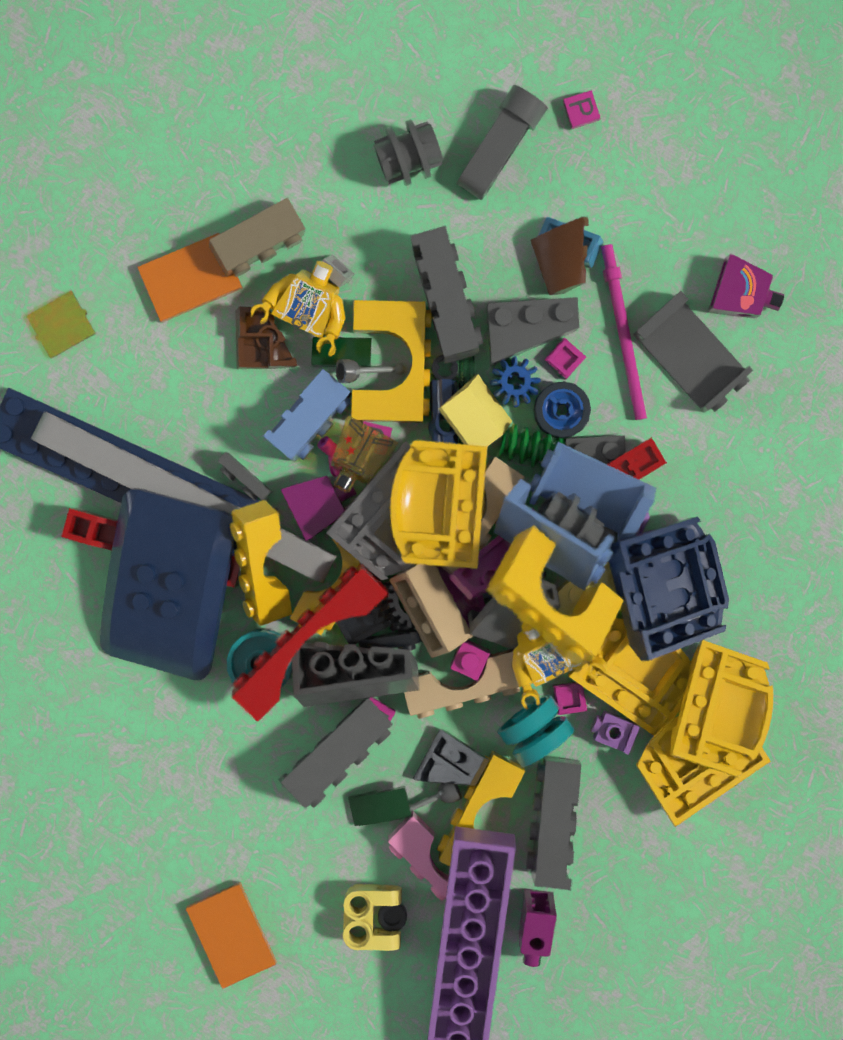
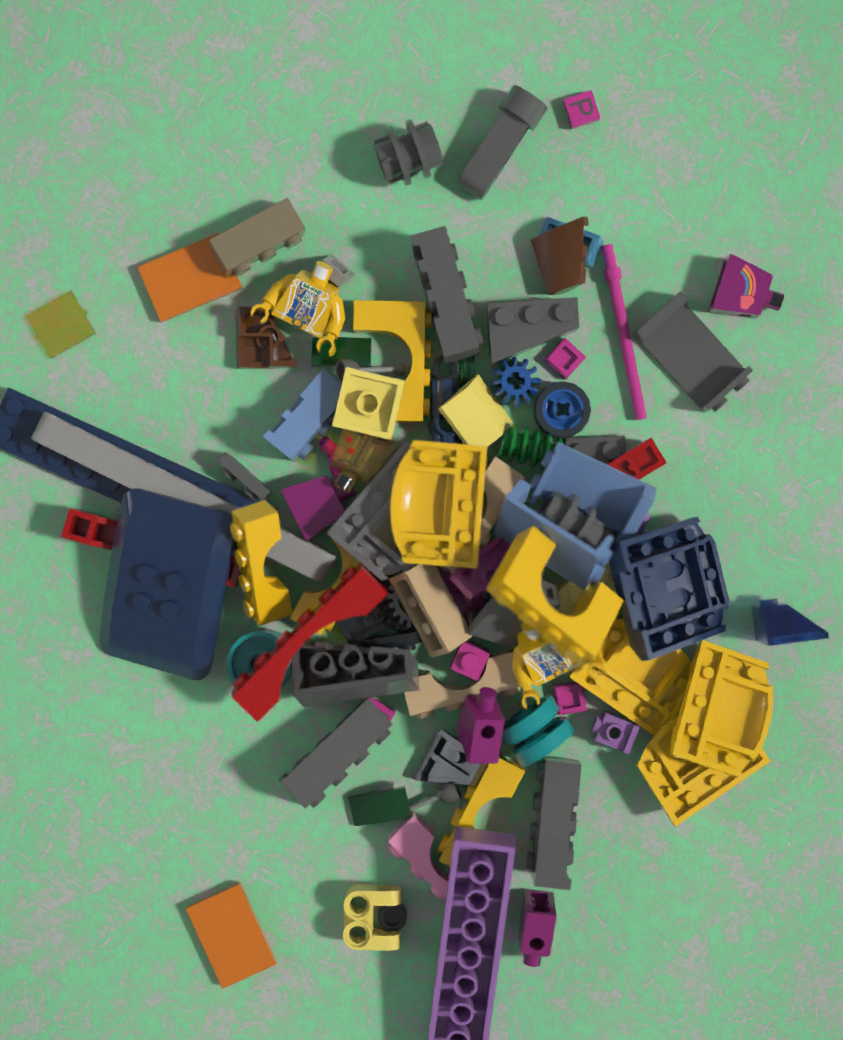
none -> light yellow slope [332,367,405,440]
none -> magenta torso [456,687,504,764]
none -> clear blue slope [751,598,829,646]

